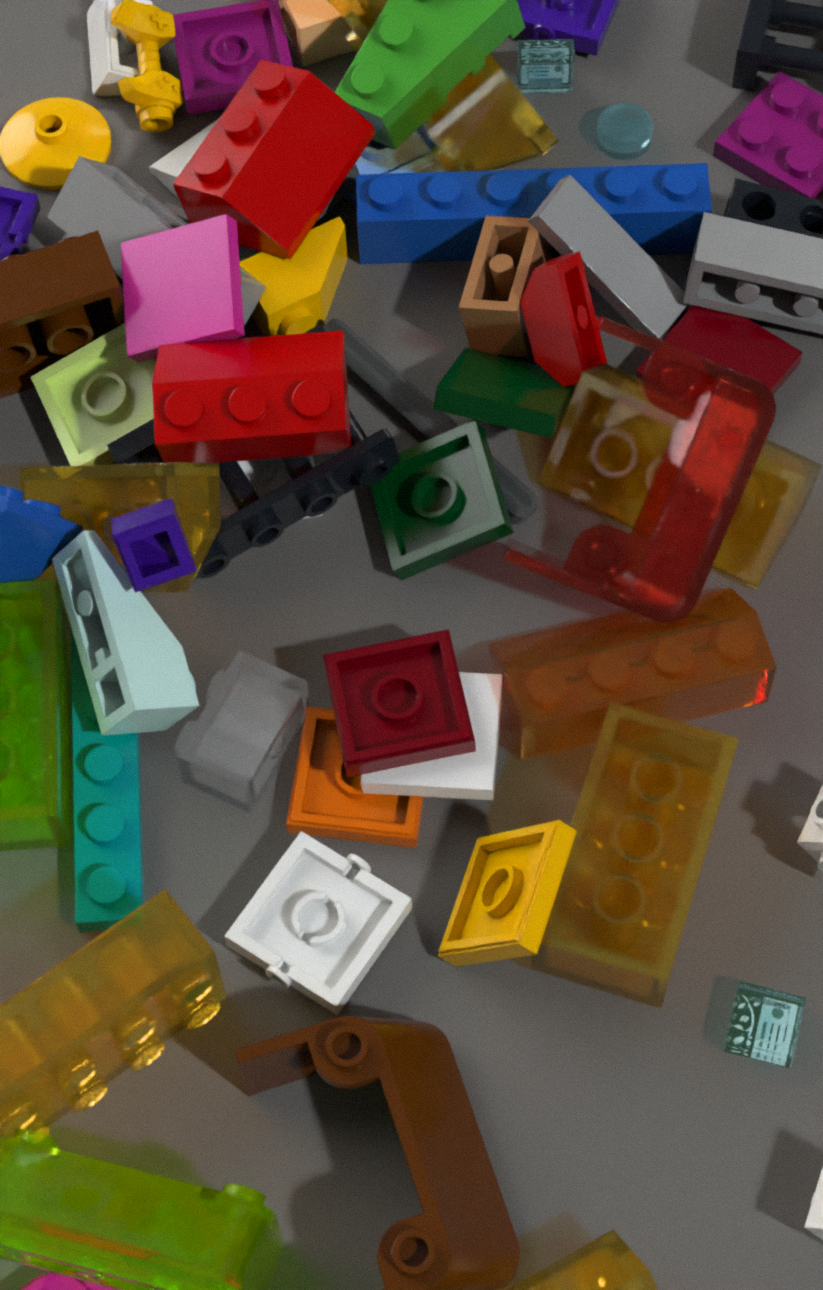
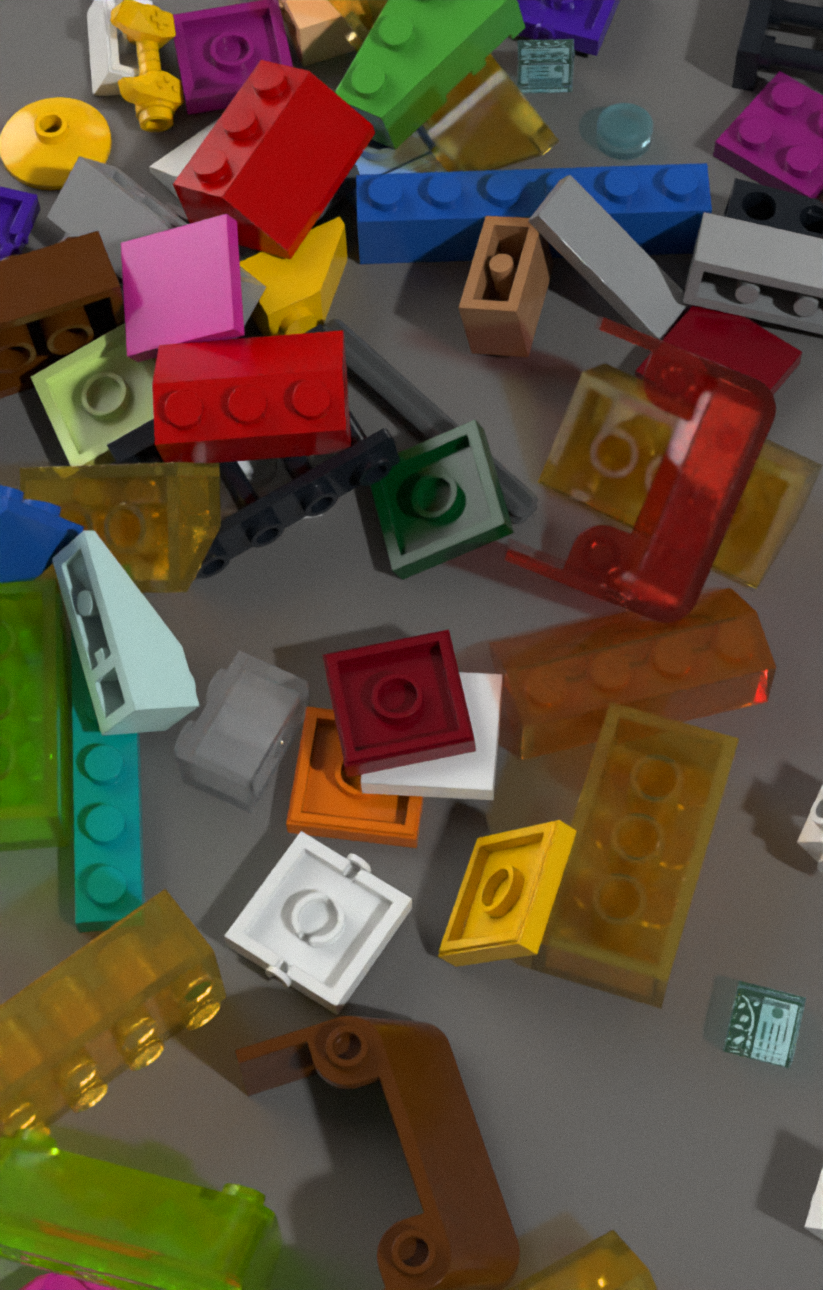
dark purple slope [111,499,197,593] -> none
dark green tile [433,347,578,439] -> none
red slope [520,251,608,387] -> none

